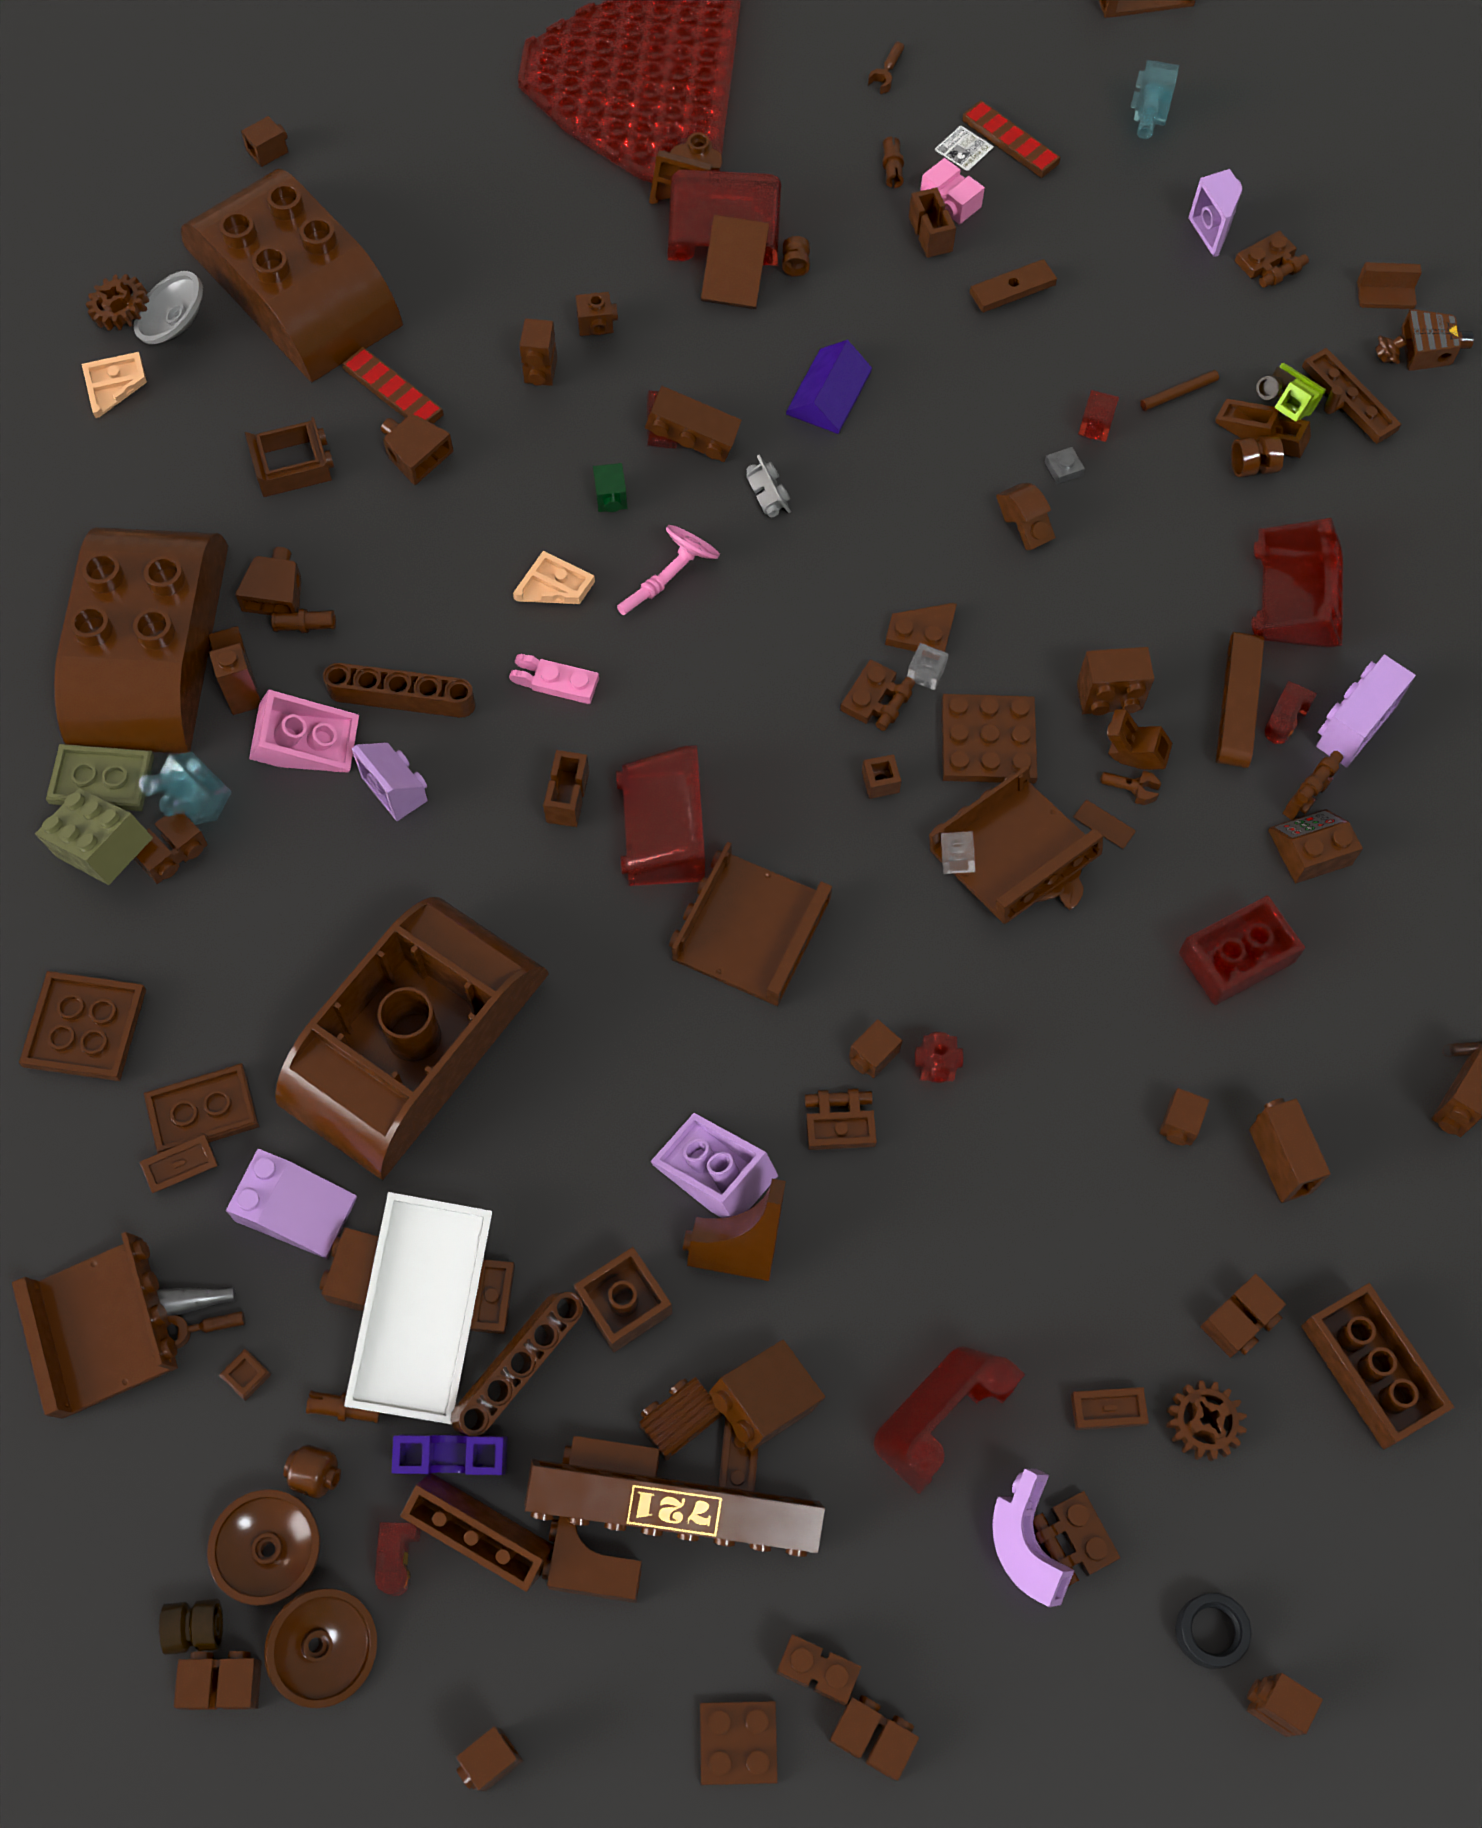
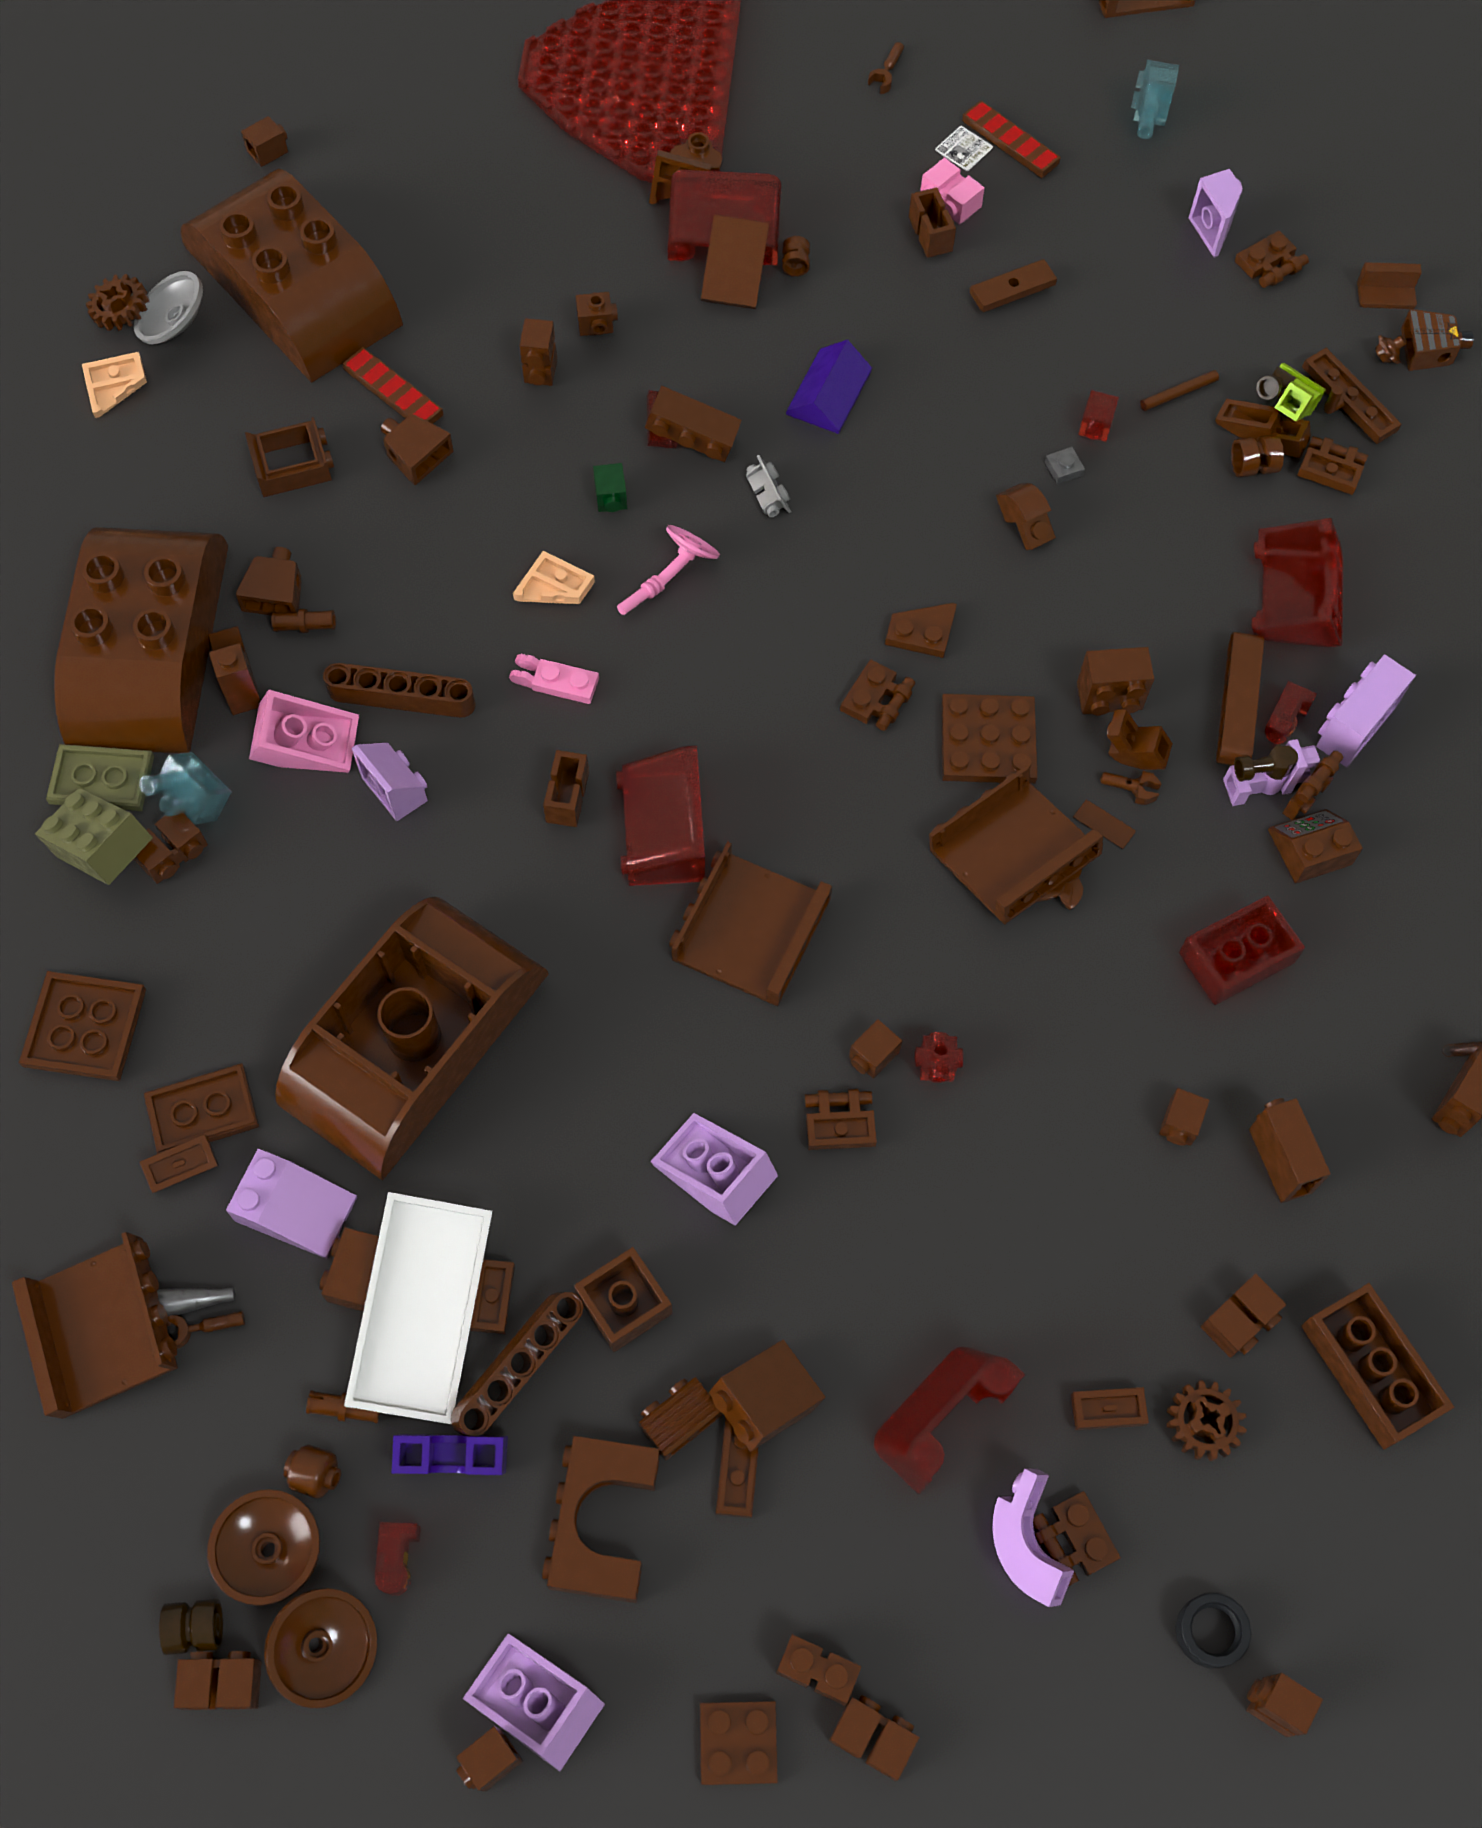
reddish brown tile [219,1349,271,1401] -> none
reddish brown brick [400,1473,554,1592] -> none
reddish brown brick [524,1459,825,1557] -> none
reddish brown arch [683,1178,786,1281] -> none
reddish brown plate [862,754,902,799] -> none
reddish brown pin [882,136,904,188] -> none
clear plate [907,643,949,690] -> none
clear plate [941,831,975,874] -> none
none -> lavender slope [463,1633,605,1771]
none -> hips [1223,739,1320,806]
none -> reddish brown plate [1297,436,1368,495]

